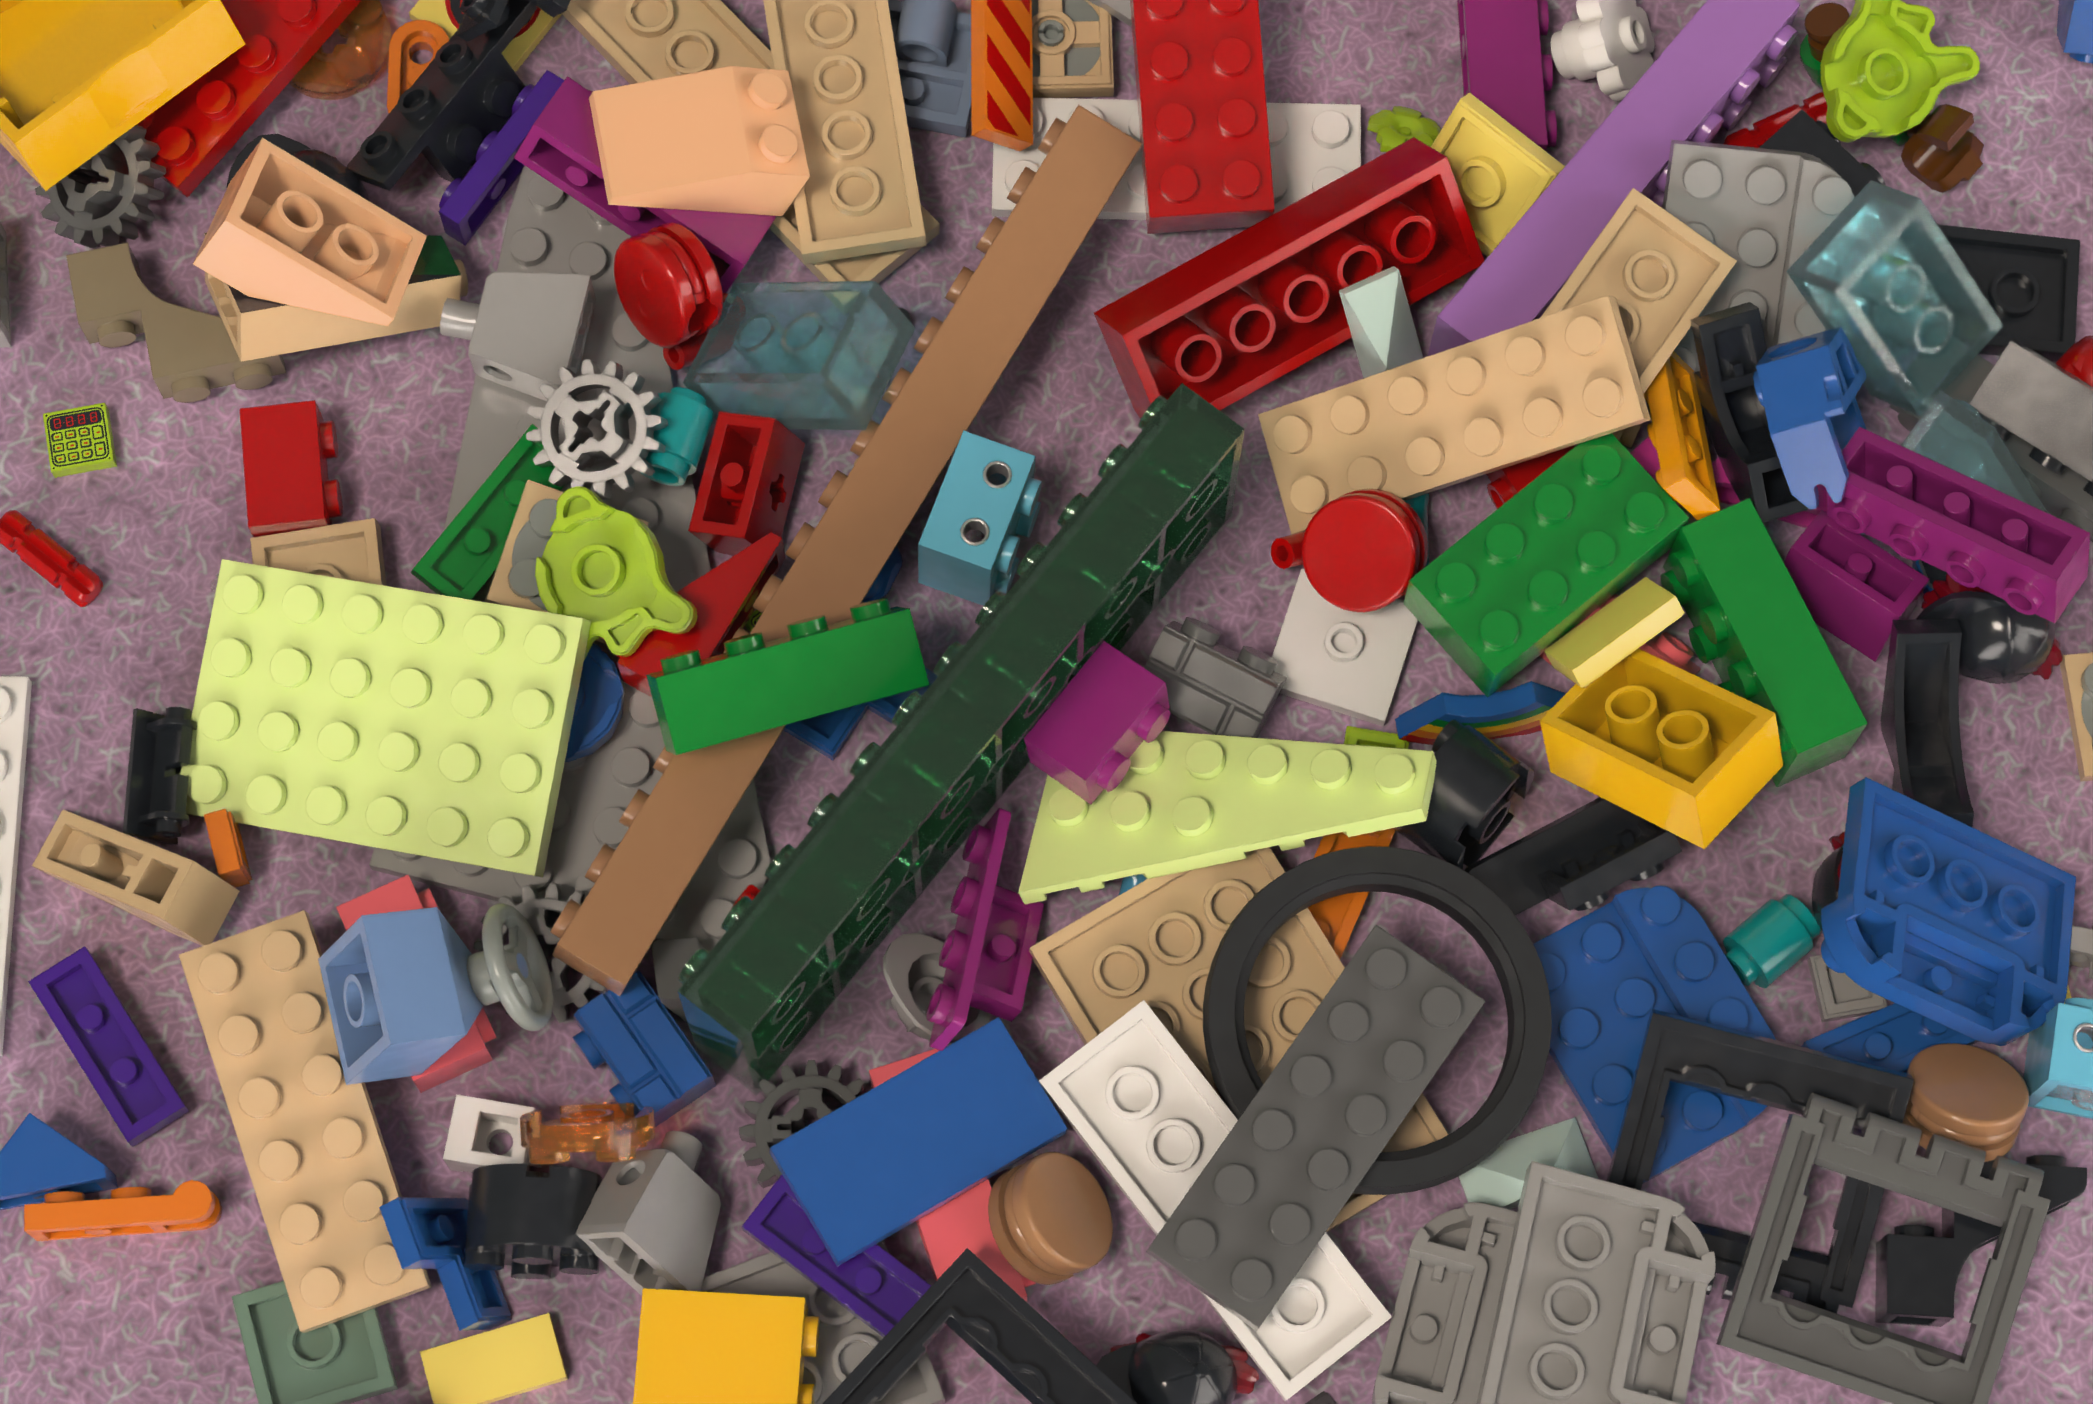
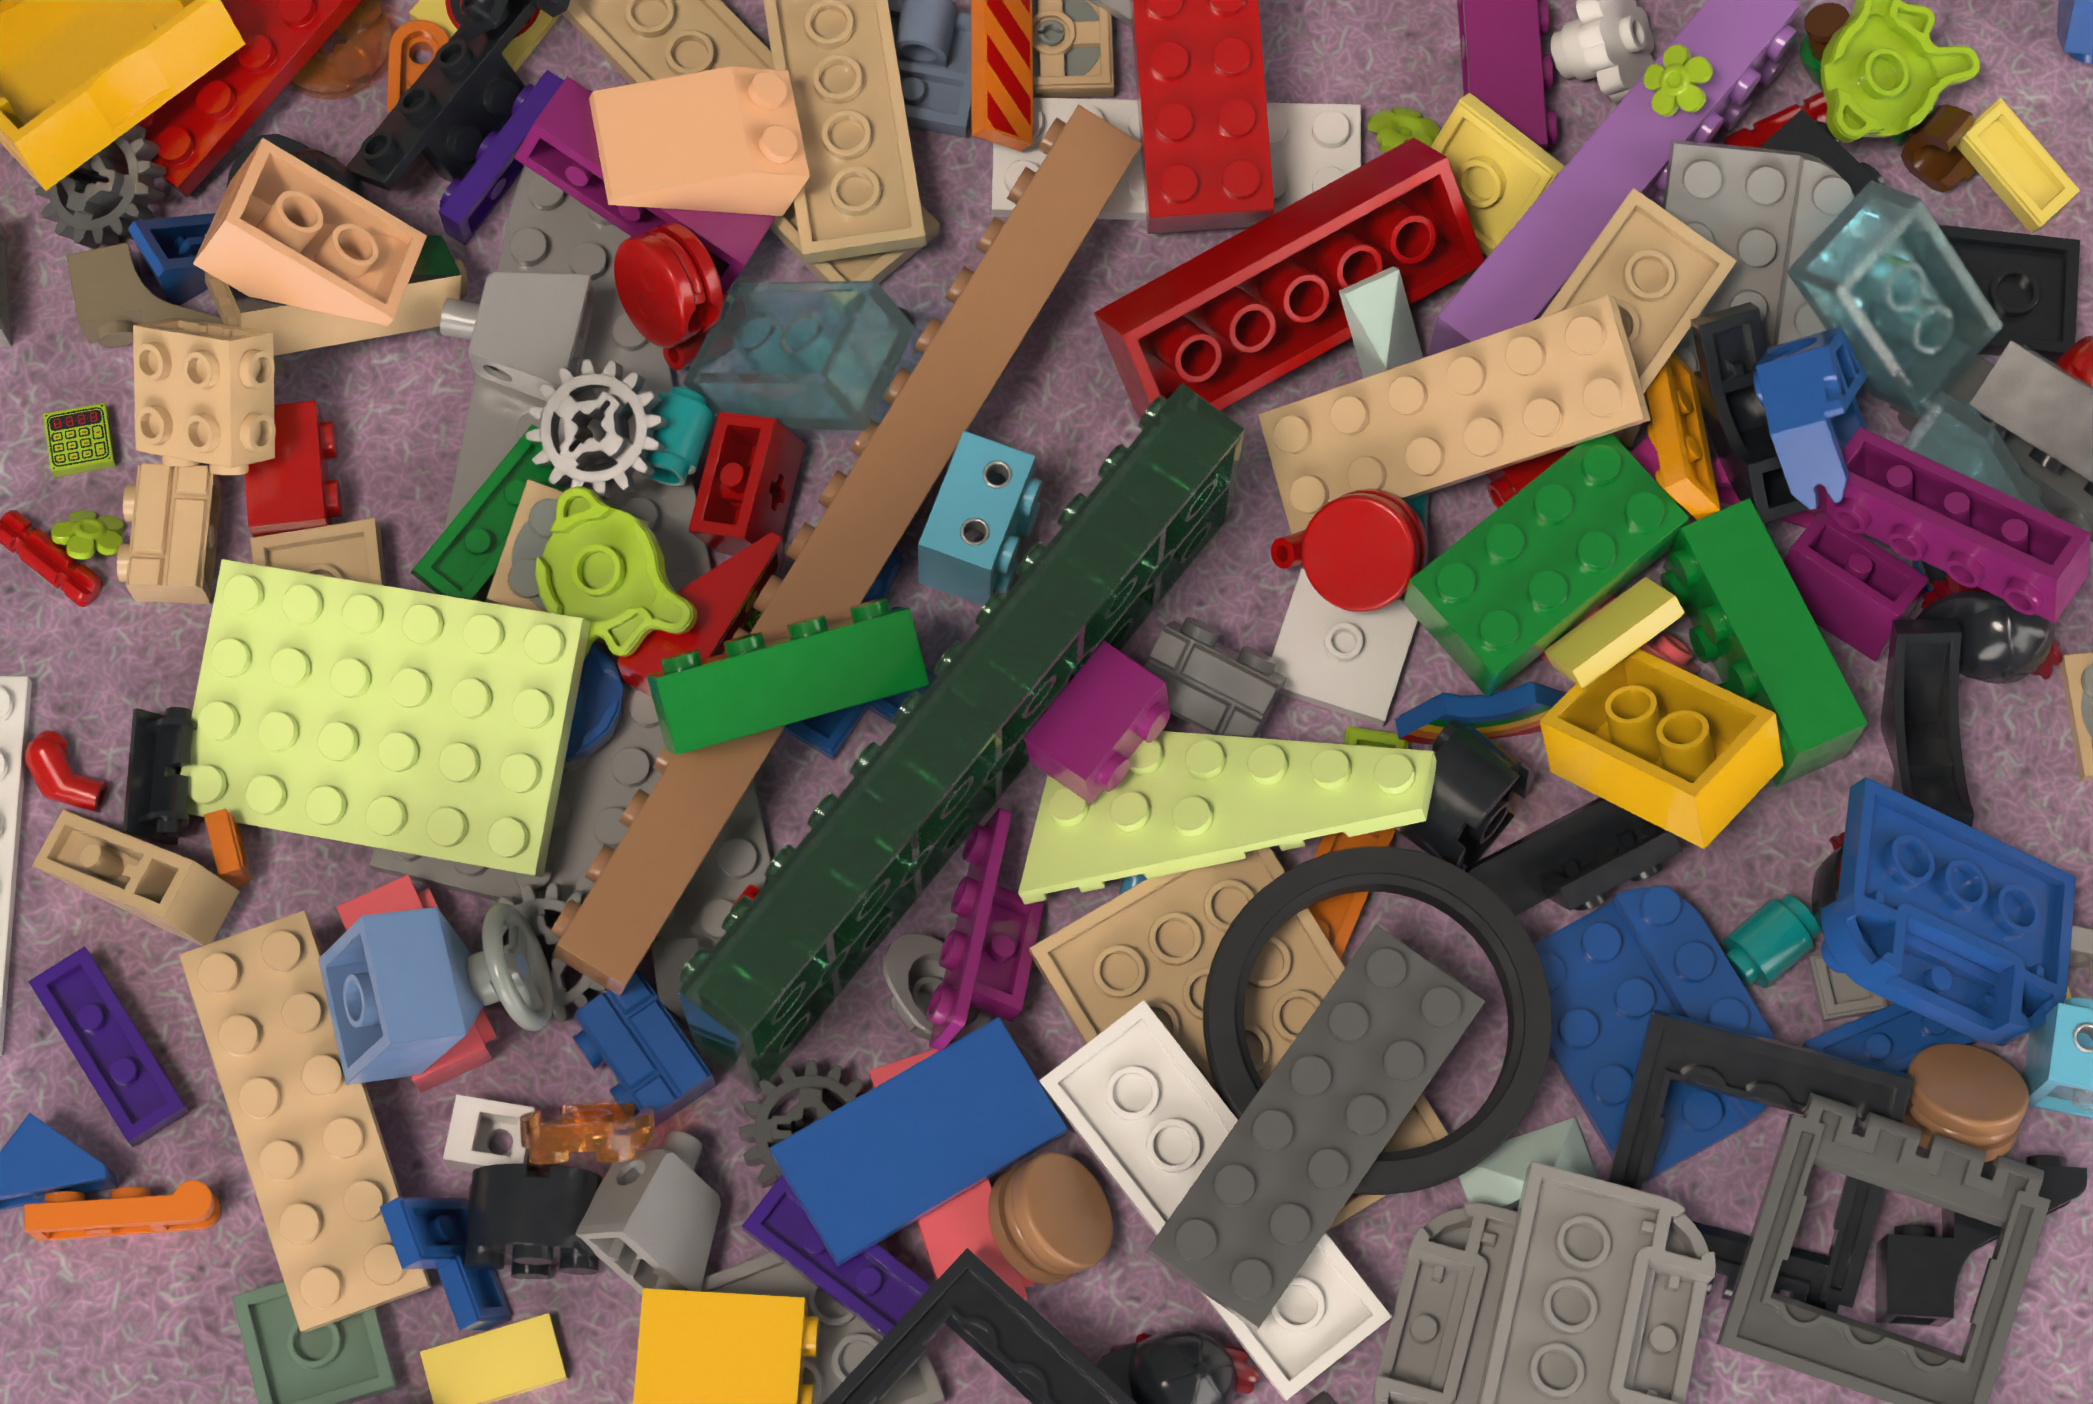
none -> red arm [25,730,107,813]
none -> lime plant [51,510,124,560]
none -> tan brick [117,463,223,604]
none -> blue slope [128,213,216,306]
none -> tan brick [133,317,276,475]
none -> lime plant [1643,44,1713,117]
none -> light yellow tile [1955,98,2080,233]

